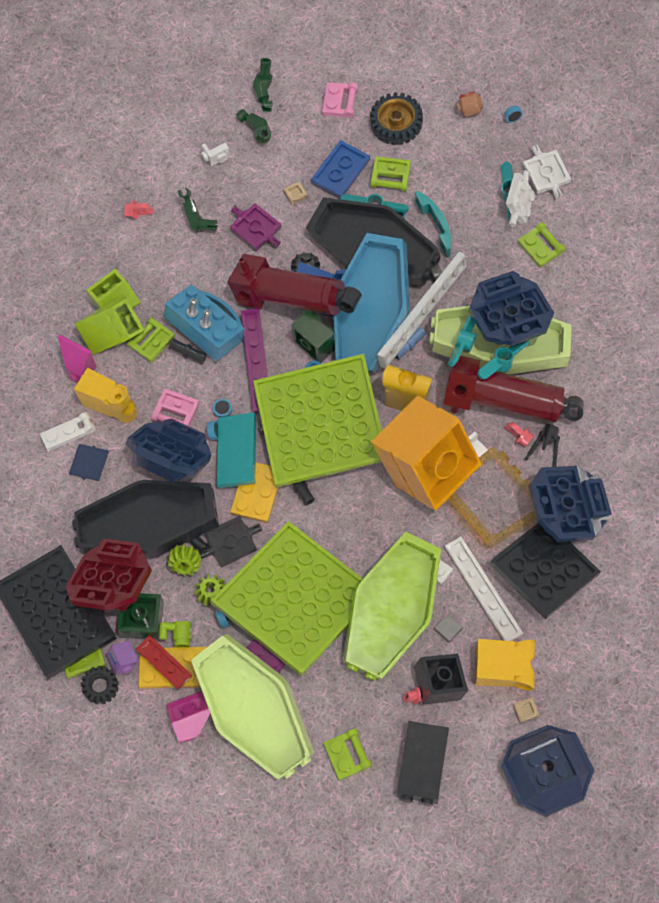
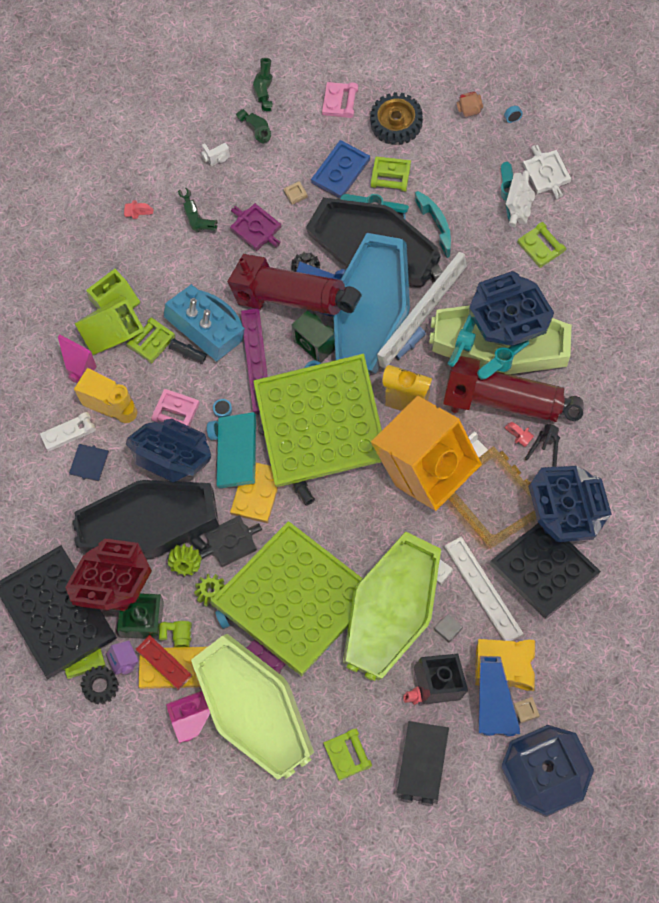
none -> blue slope [479,656,520,736]

